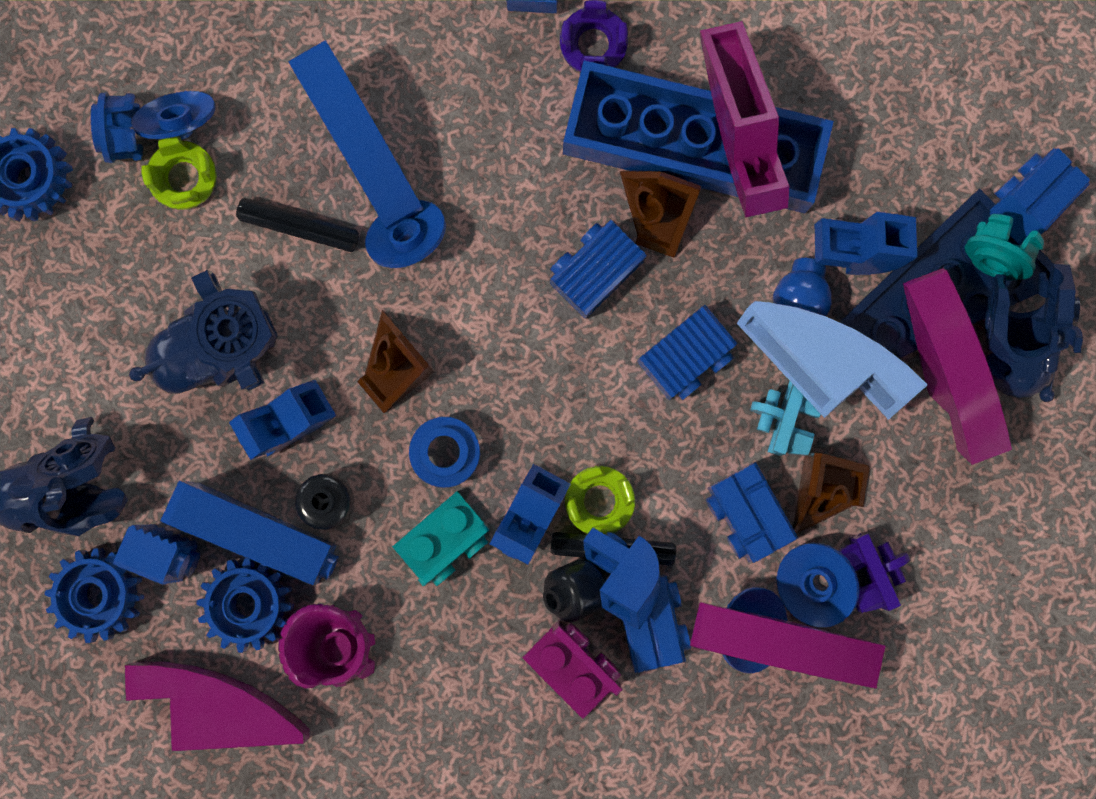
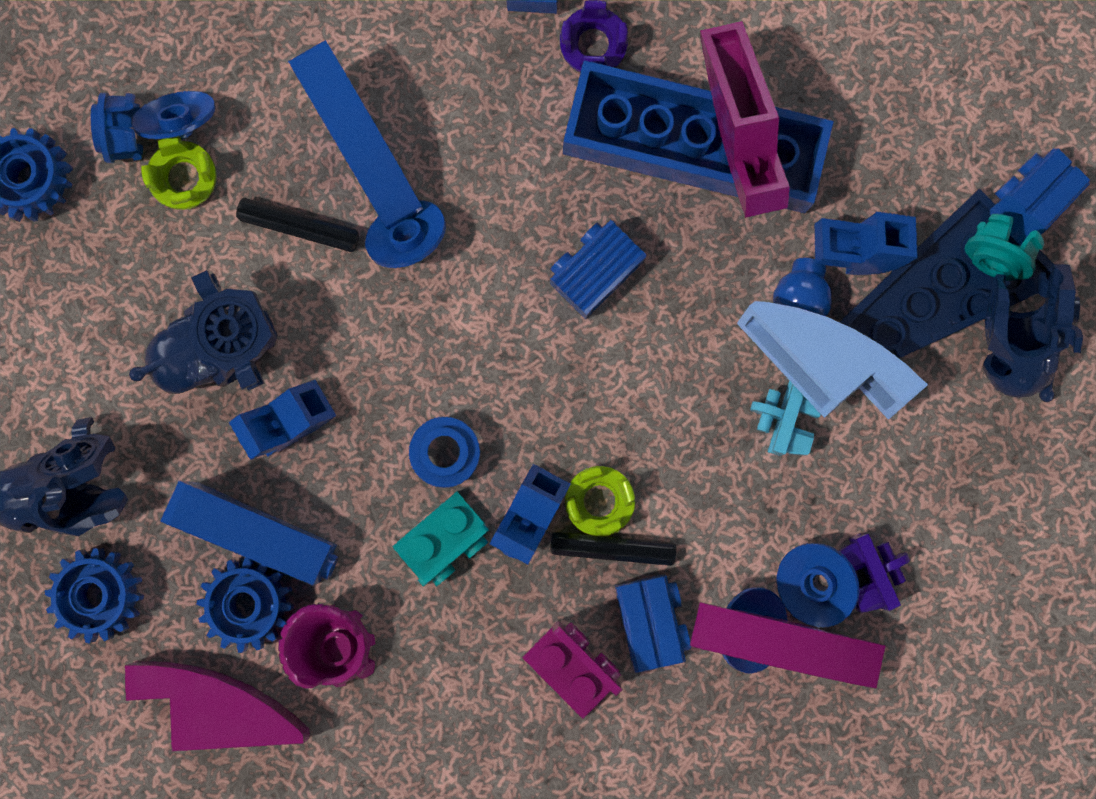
blue brick [113,524,200,585] -> none
black head [295,474,355,530] -> none
reddish brown slope [357,310,434,413] -> none
black head [543,559,606,623] -> none
blue brick [583,528,661,630] -> none
reddish brown slope [619,171,702,258] -> none
blue brick [637,305,738,400] -> none
blue brick [706,462,798,563] -> none
reddish brown slope [793,452,870,534] -> none
magenta slope [903,268,1012,465] -> none

